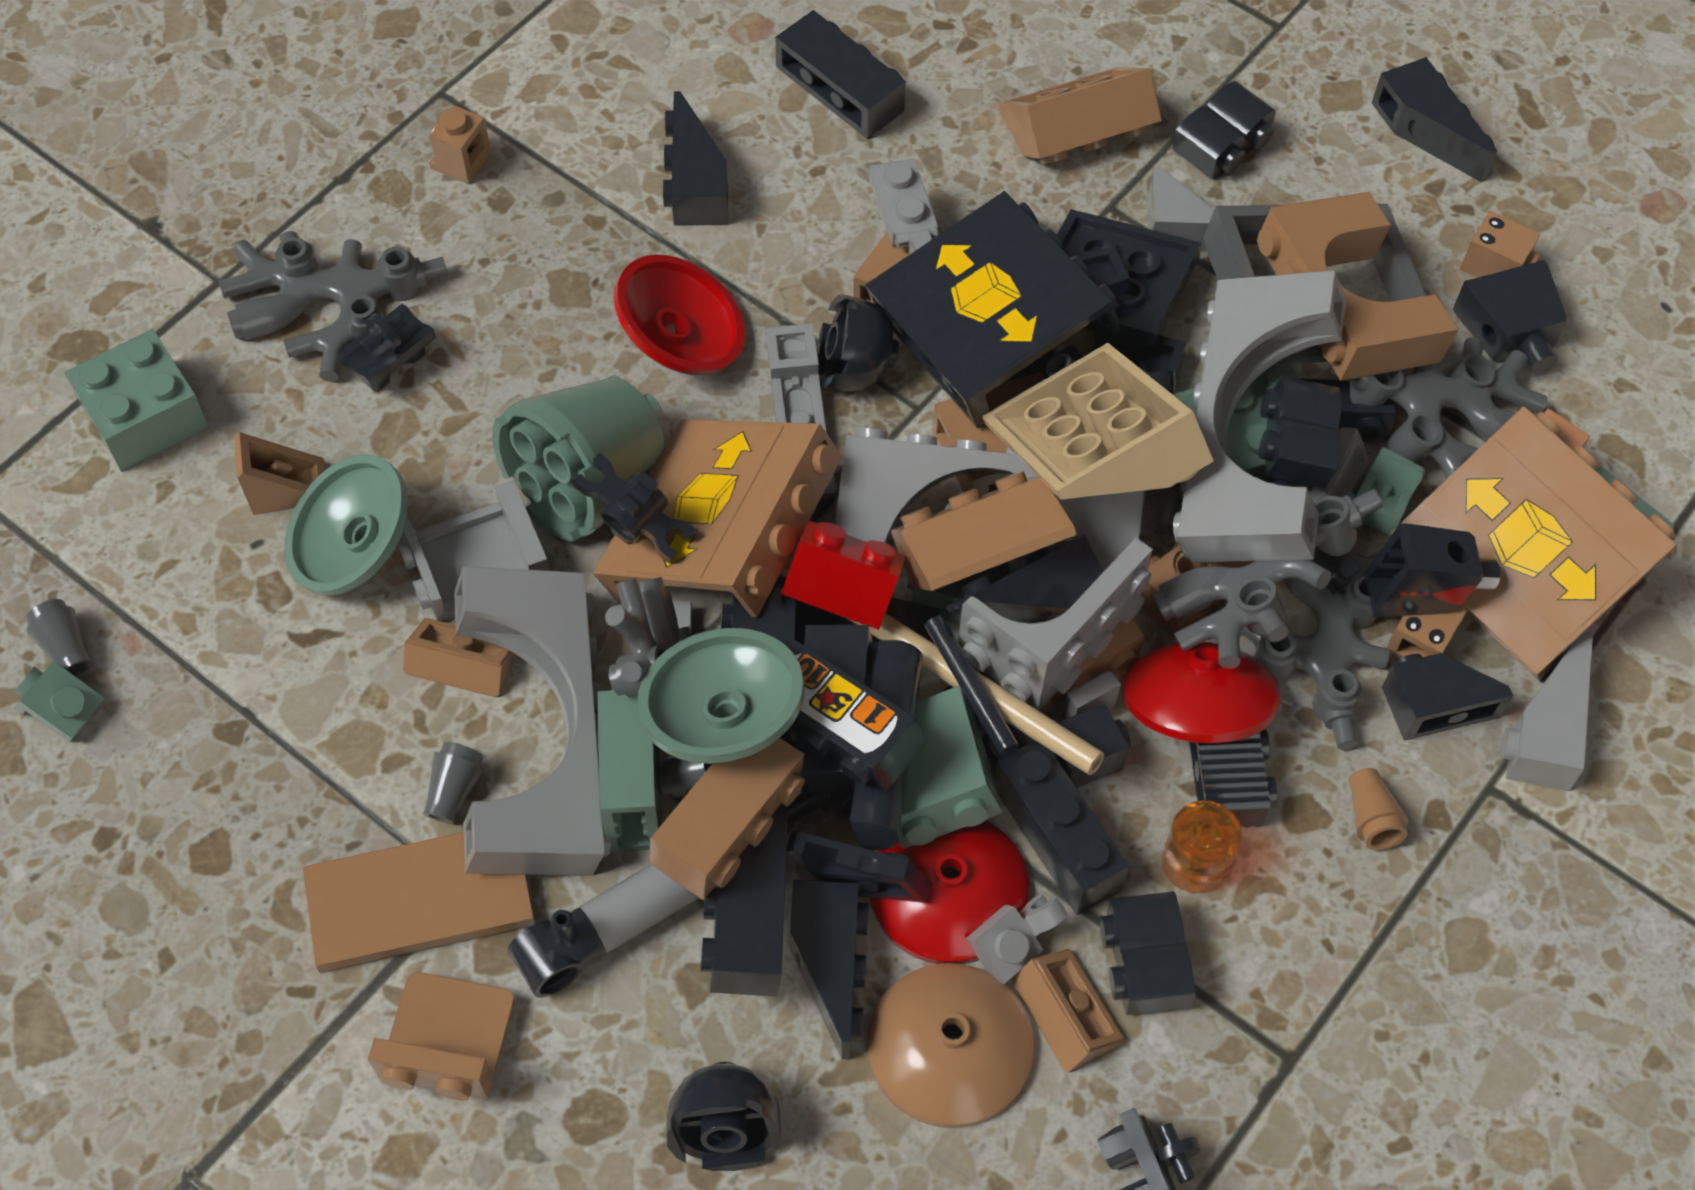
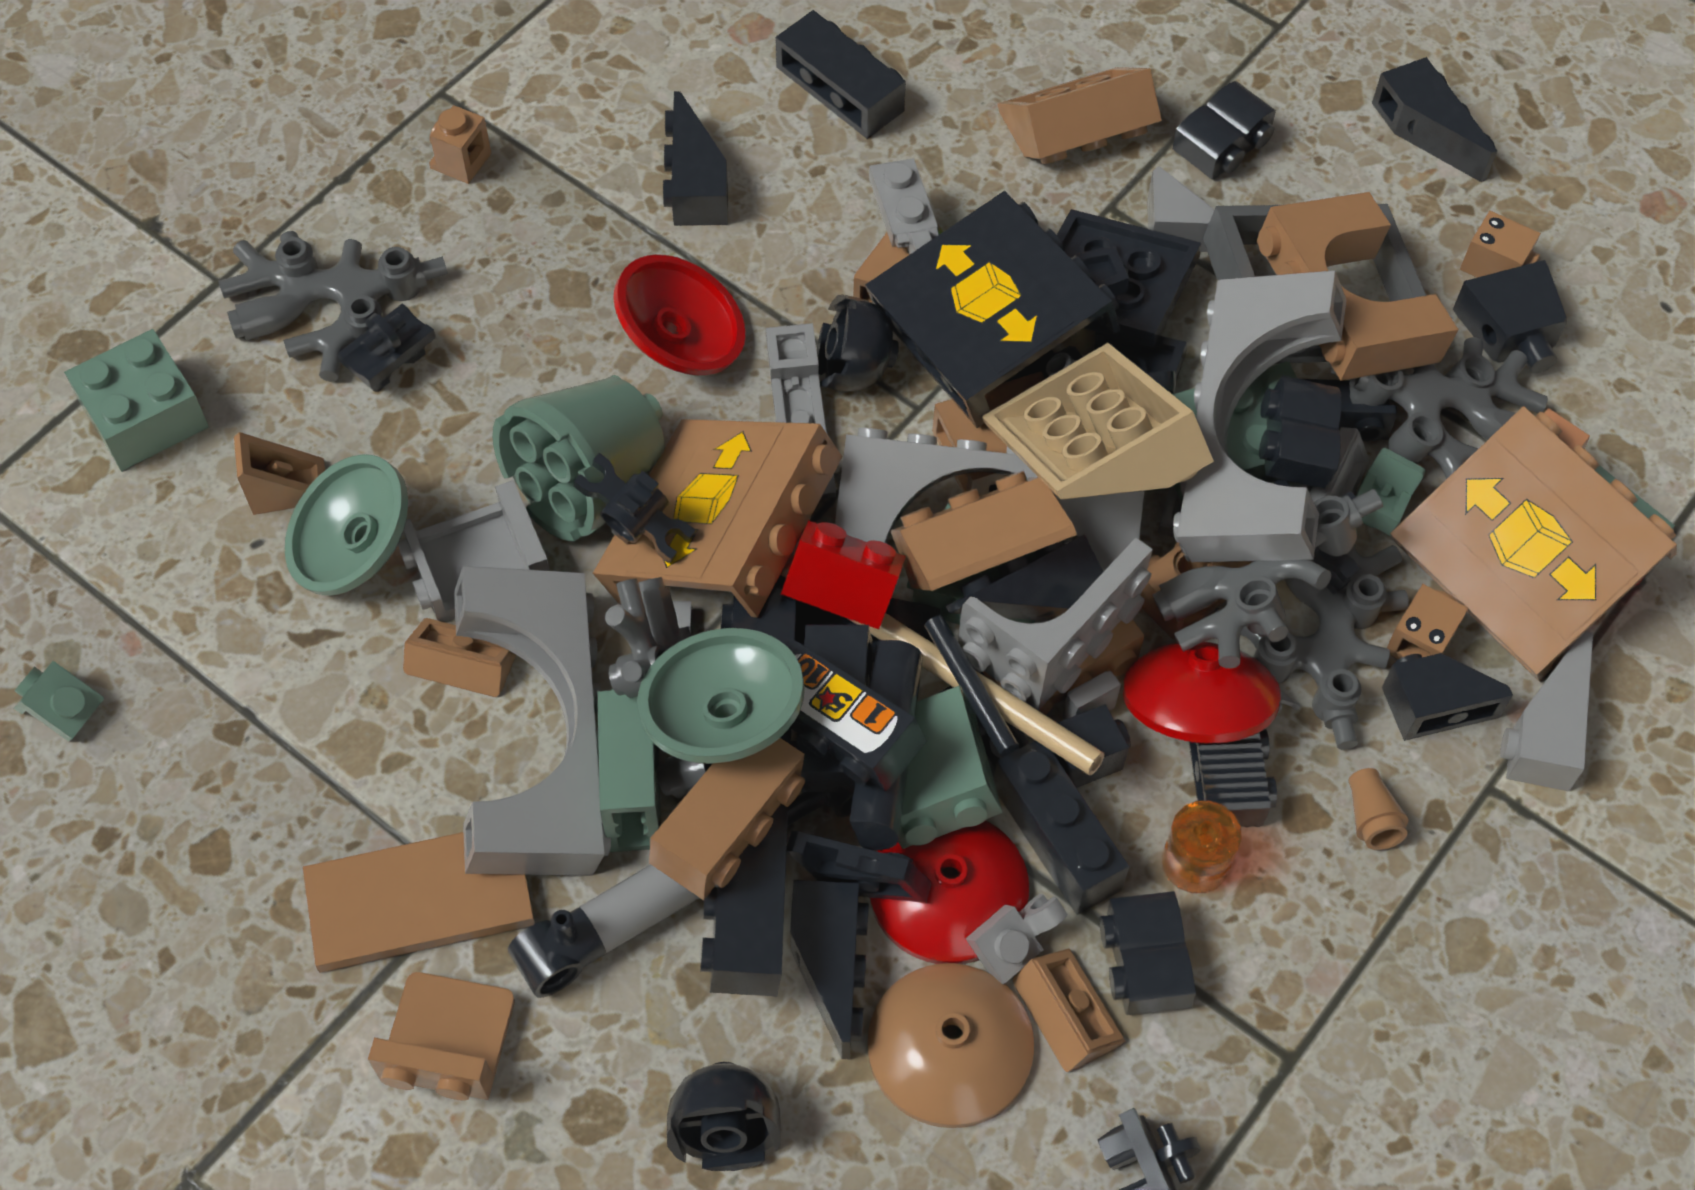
dark grey cone [25,599,92,676] -> none
dark grey cone [423,742,484,824] -> none
black torso [1365,523,1501,617] -> none

